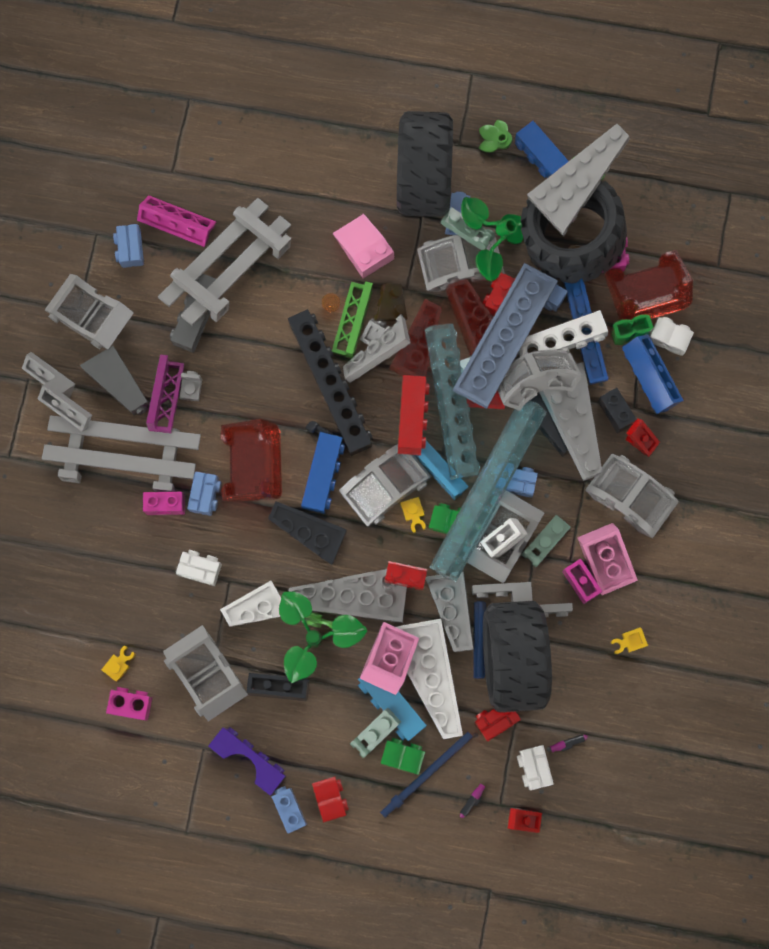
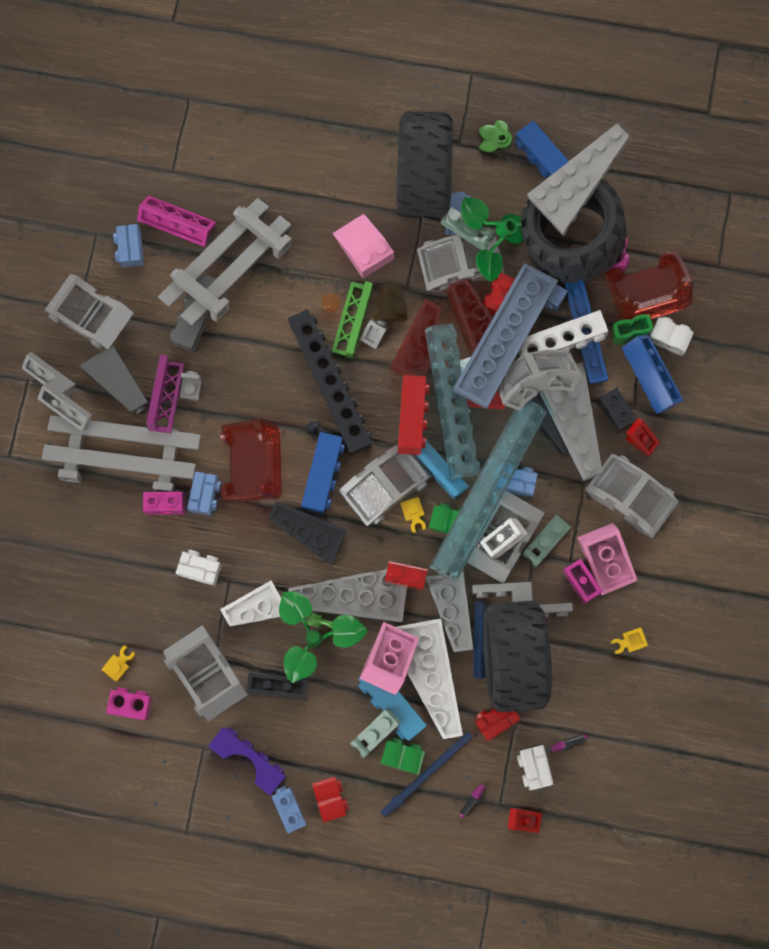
light grey wing [343,315,410,383] -> none

